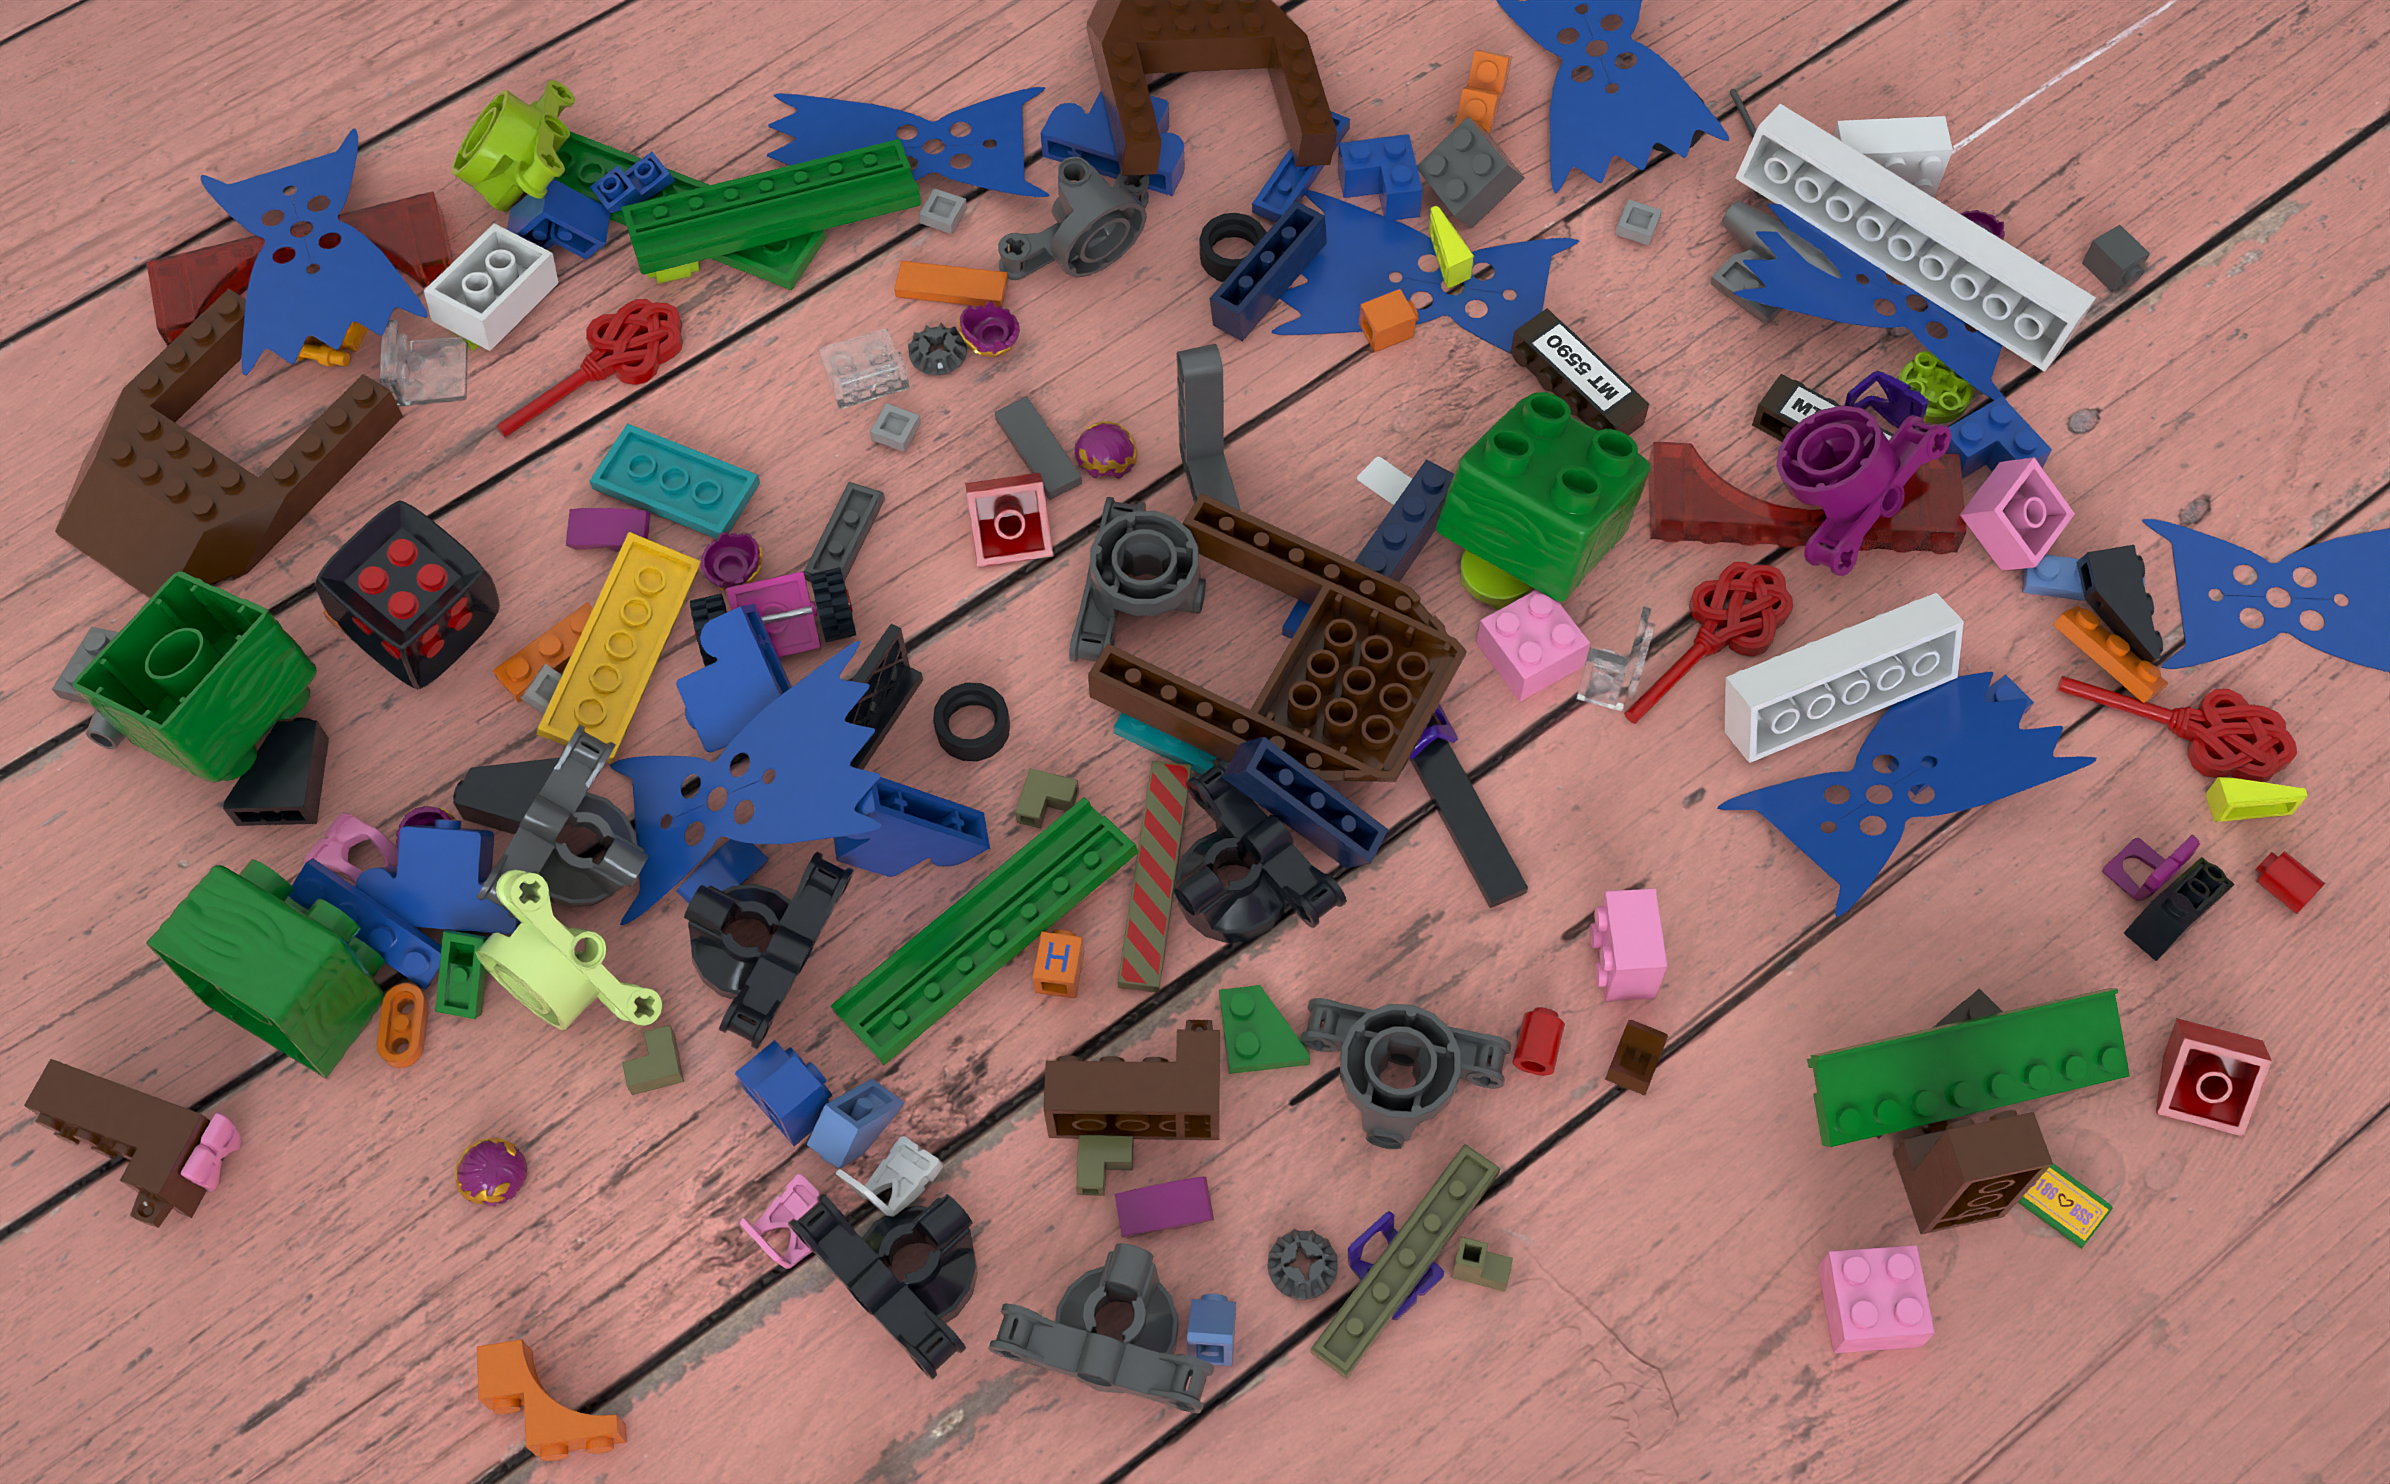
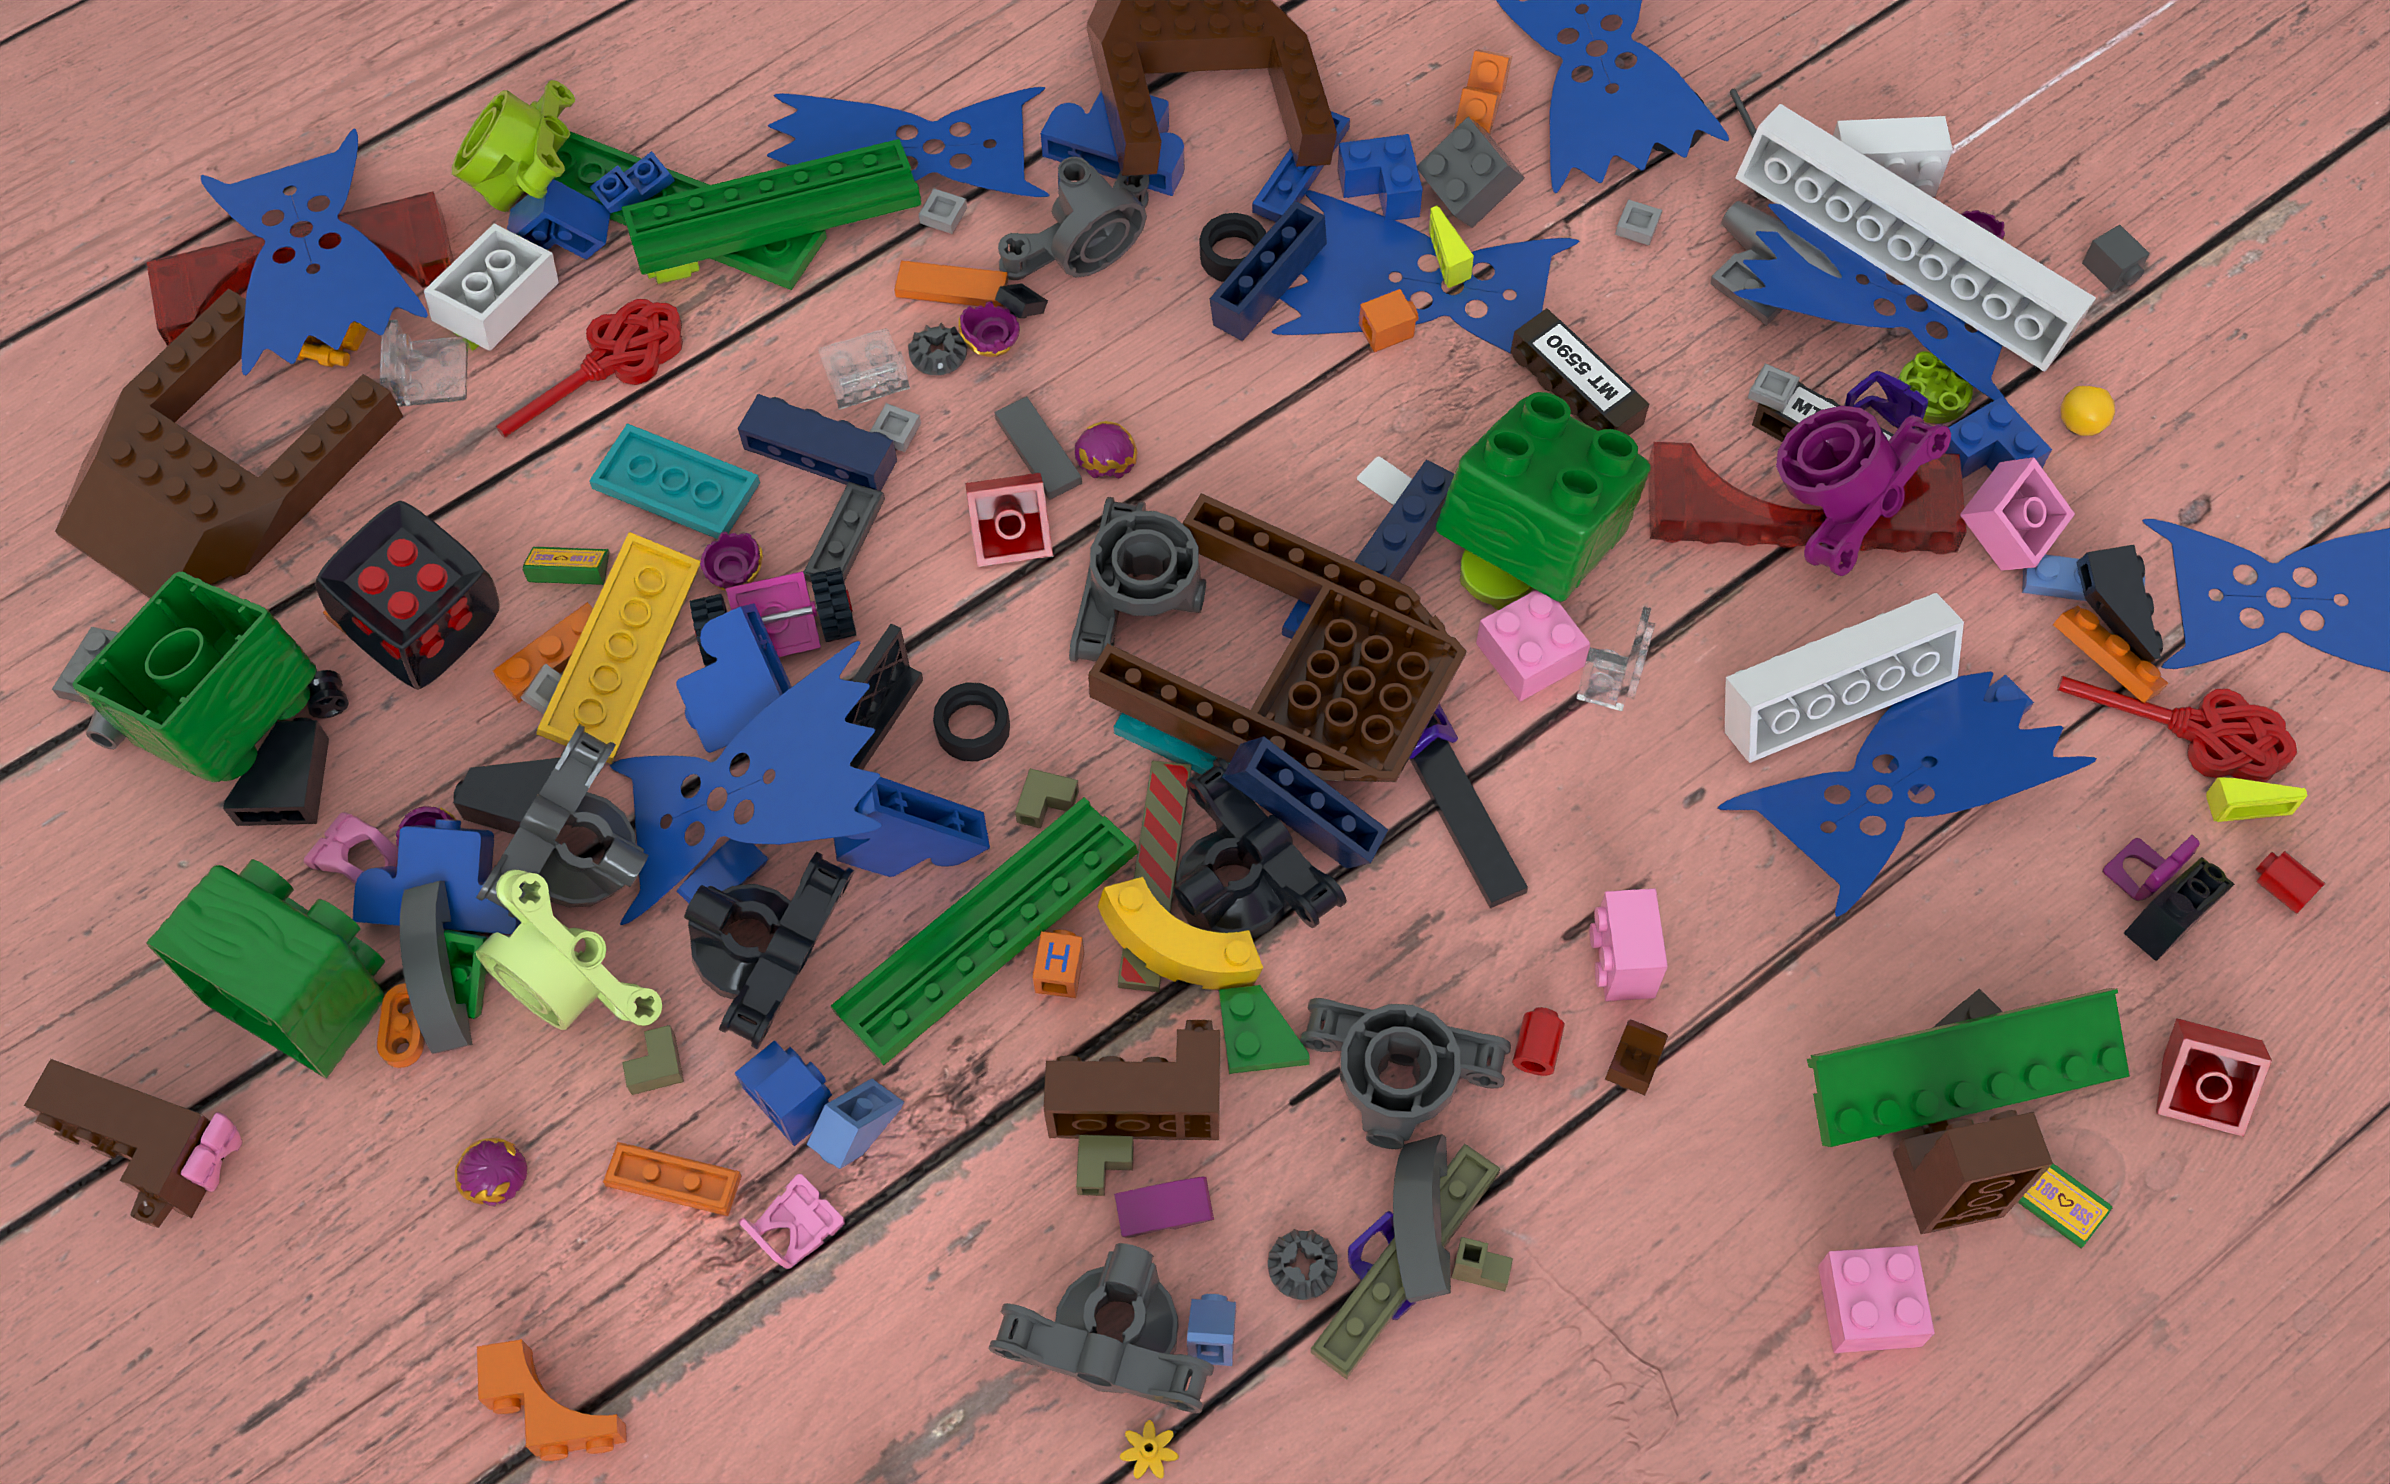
blue plate [289,858,442,989] -> none
magenta slope [566,508,651,552] -> none
black piece [788,1193,978,1380] -> none
white piece [836,1136,943,1217] -> none
dark grey beam [1176,344,1241,511] -> none
red piece [1624,562,1793,724] -> none
none -> black wheel [307,670,349,718]
none -> dark grey slope [400,881,473,1054]
none -> slope [522,547,610,585]
none -> orange tile [603,1142,742,1216]
none -> dark blue brick [738,394,897,491]
none -> black plate [995,283,1048,318]
none -> yellow brick [1097,877,1263,990]
none -> yellow plant [1119,1420,1179,1479]
none -> dark grey slope [1393,1134,1451,1303]
none -> light grey tile [1748,363,1800,413]
none -> yellow piece [2060,386,2115,436]

